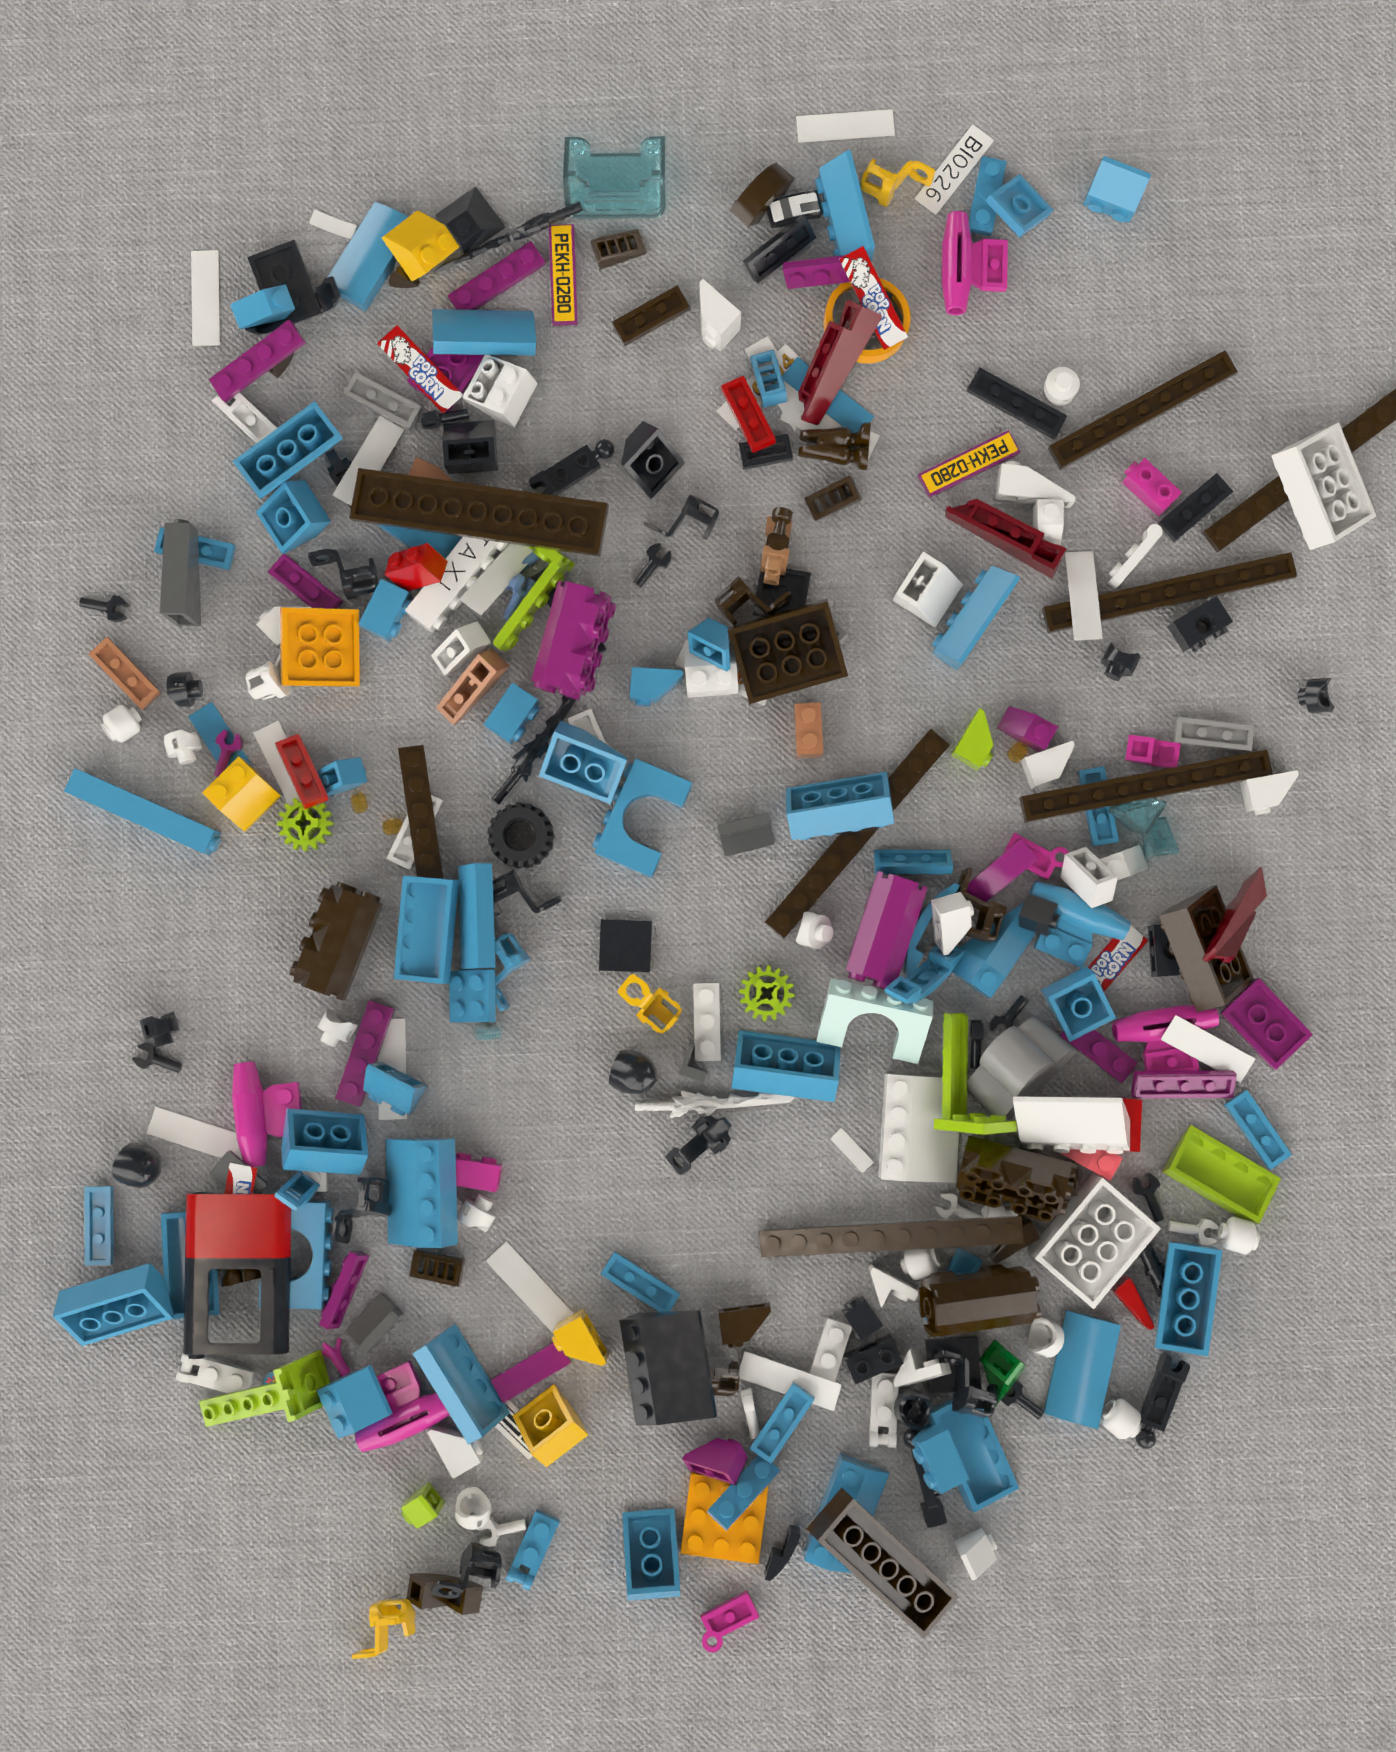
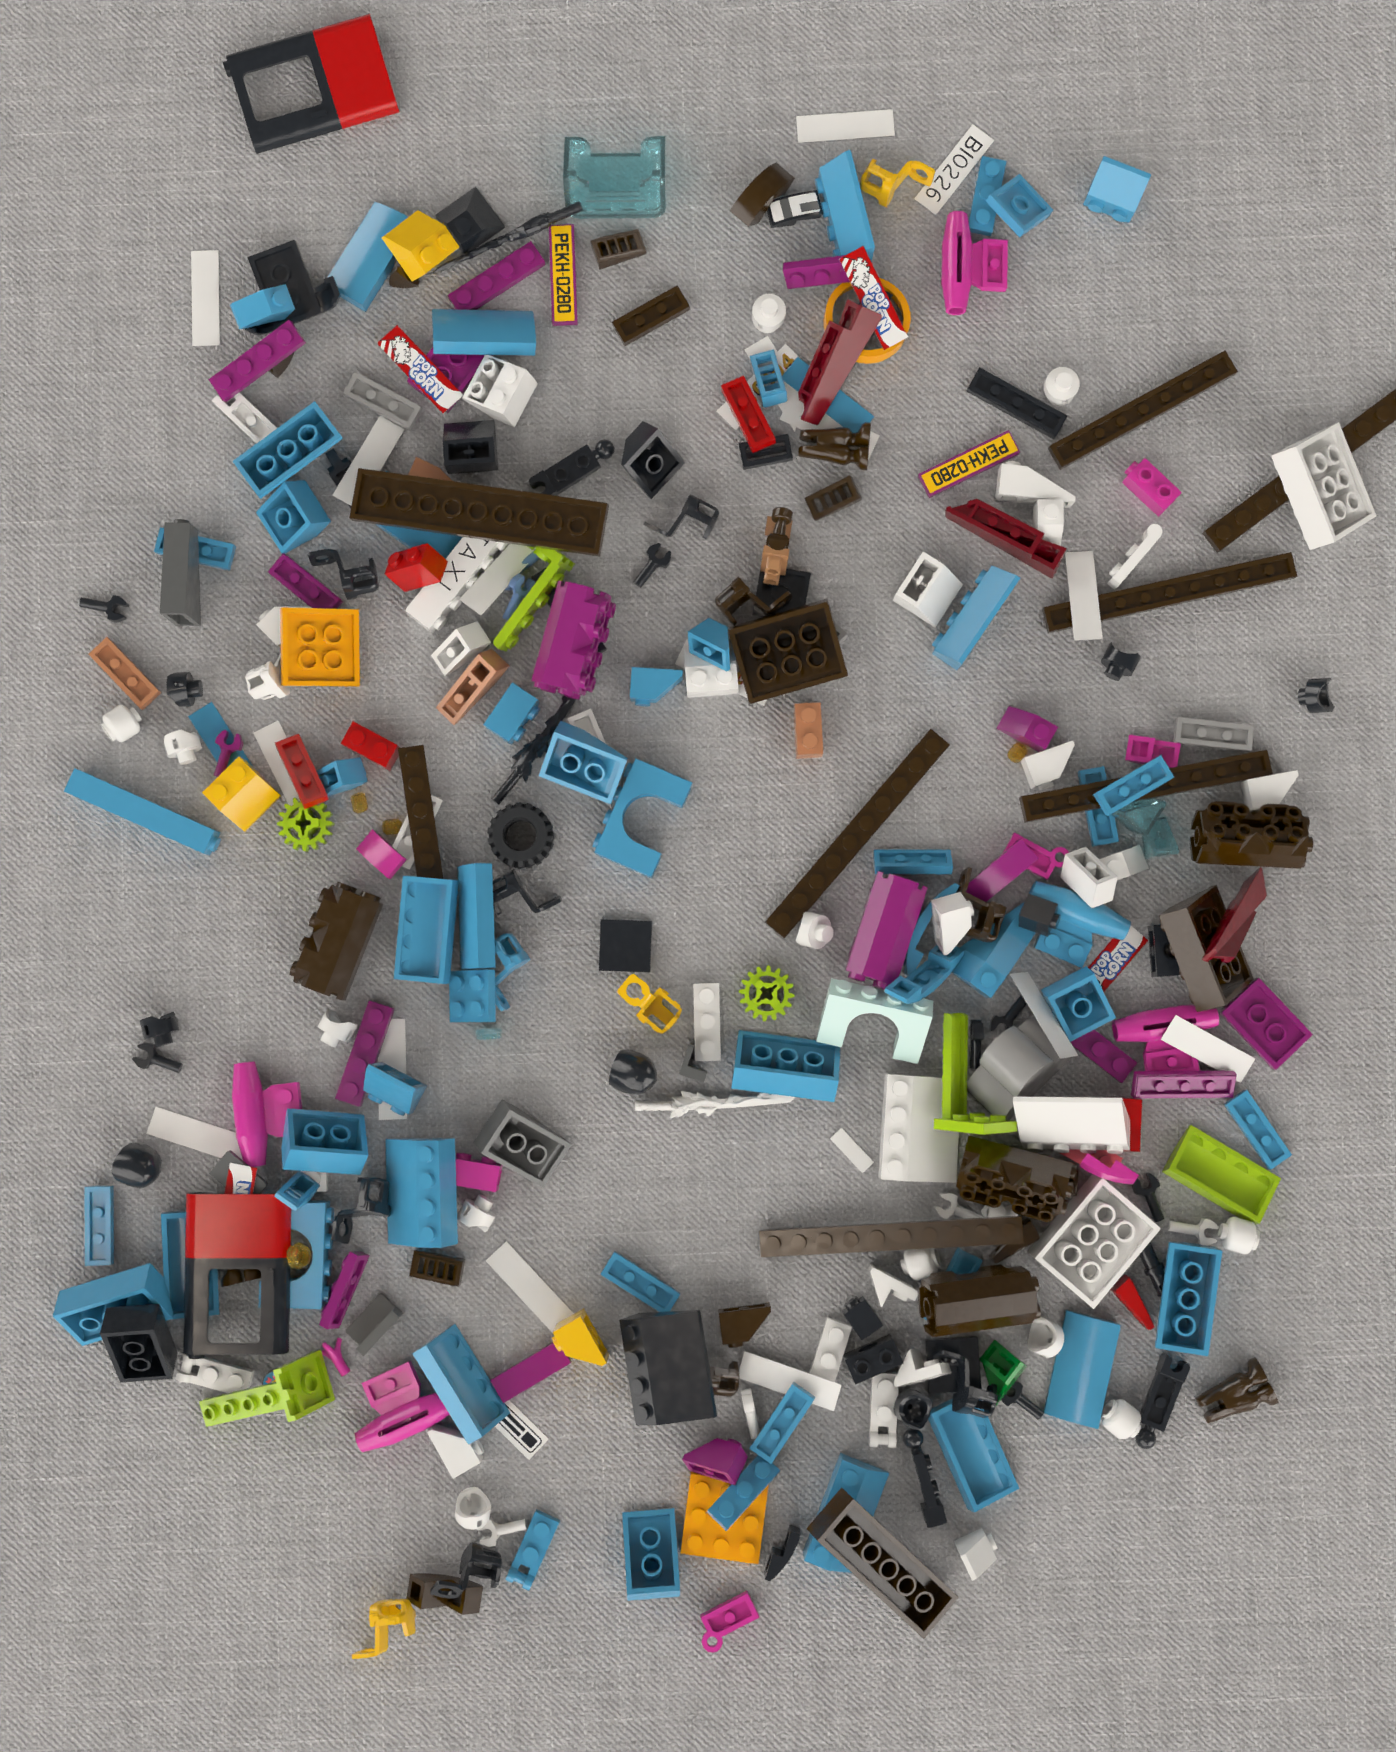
white sticker [309,209,357,239] -> none
dark azure slope [316,1365,393,1439] -> none
dark azure brick [358,579,412,642] -> none
lime slope [401,1482,445,1529] -> none
black bar [421,409,469,429] -> none
yellow slope [513,1384,588,1467] -> none
black piece [665,1115,731,1175] -> none
white slope [699,279,741,352] -> none
dark grey panel [717,813,774,857] -> none
black plate [743,215,816,283] -> none
dark azure slope [786,771,894,840] -> none
dark azure slope [911,1423,969,1494] -> none
lime slope [951,708,994,770] -> none
black plate [1158,473,1234,542] -> none
black brick [1168,596,1233,653] -> none
none -> black brick [100,1304,178,1383]
none -> piece [223,13,399,154]
none -> clear yellow plate [286,1243,311,1269]
none -> red brick [340,721,401,771]
none -> dark pink slope [356,829,407,879]
none -> dark grey slope [474,1099,572,1188]
none -> white piece [752,294,786,333]
none -> white sticker [1010,972,1078,1059]
none -> dark pink slope [1079,1153,1139,1184]
none -> dark azure plate [1093,755,1174,817]
none -> dark brown brick [1189,801,1313,869]
none -> dark brown piece [1195,1357,1279,1423]

